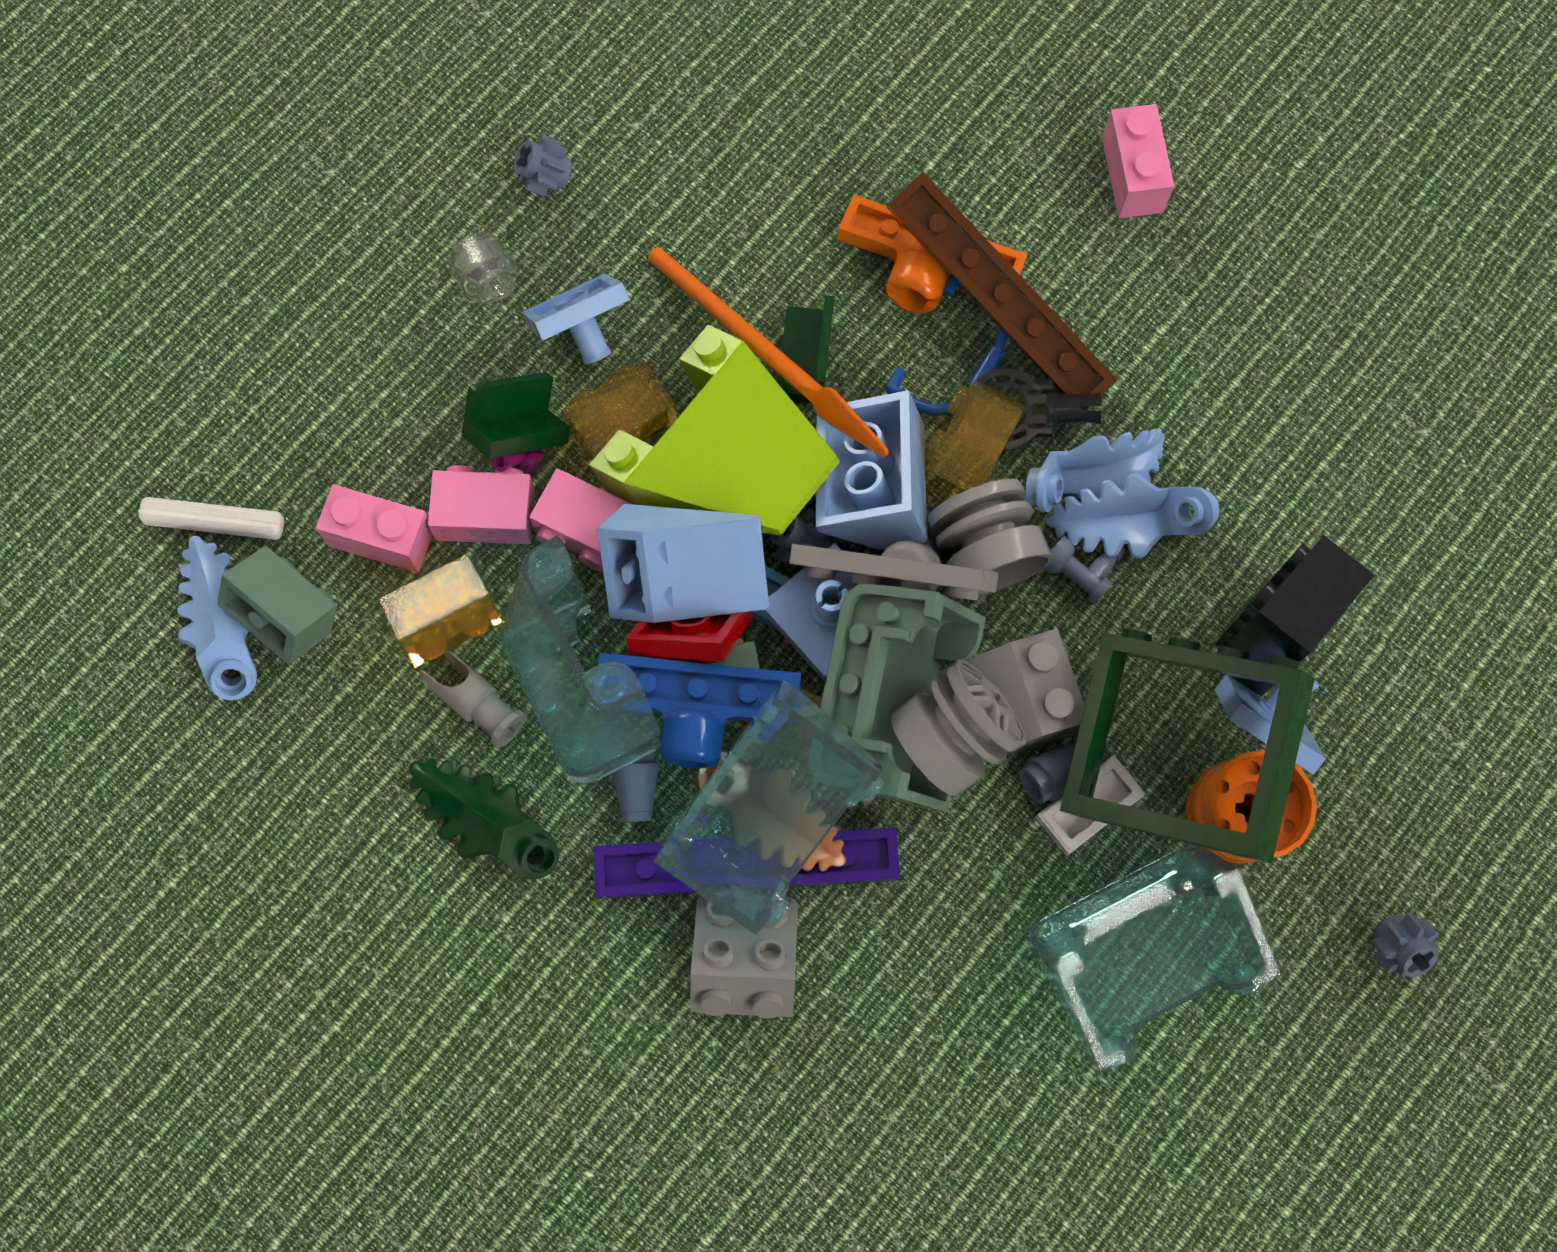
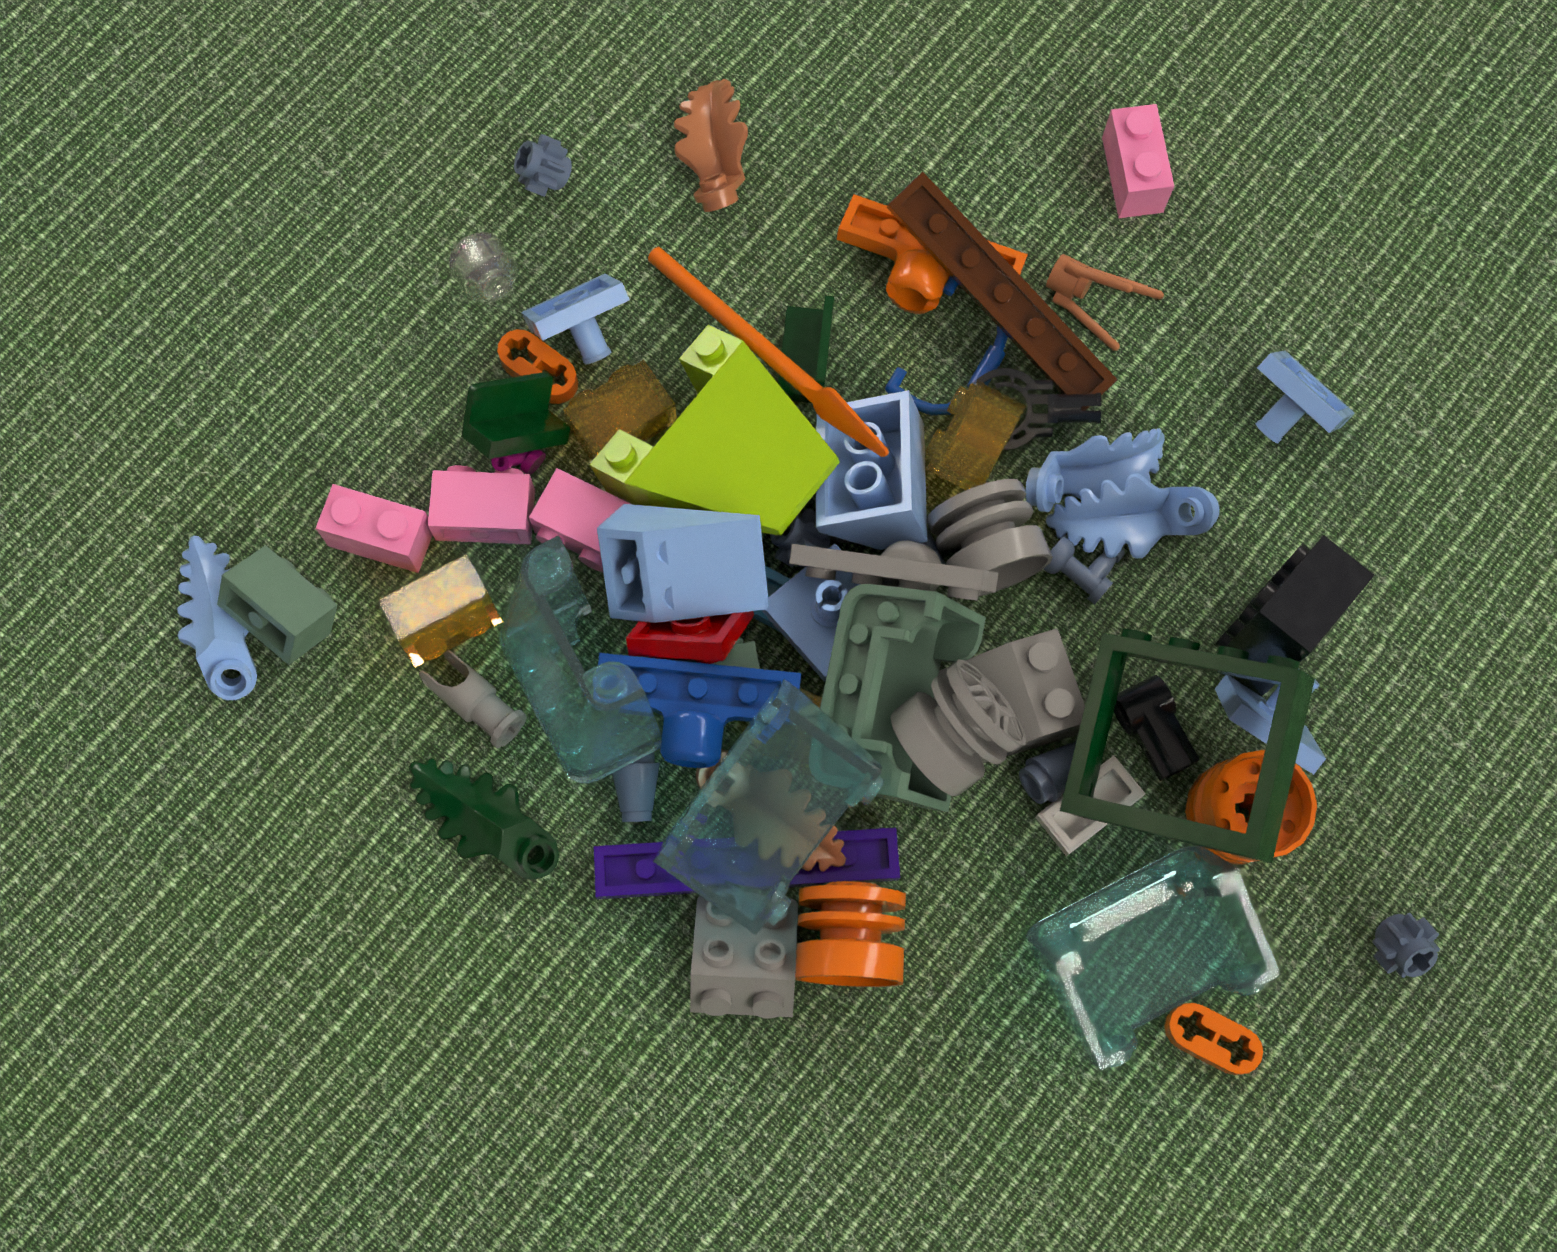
white axle [139,497,284,540] -> none
none -> orange beam [497,329,578,404]
none -> nougat plant [674,79,748,212]
none -> orange wheel [795,881,906,987]
none -> nougat plant [1046,254,1164,351]
none -> black piece [1114,675,1200,781]
none -> orange beam [1164,1003,1263,1075]
none -> light blue tile [1255,351,1355,444]

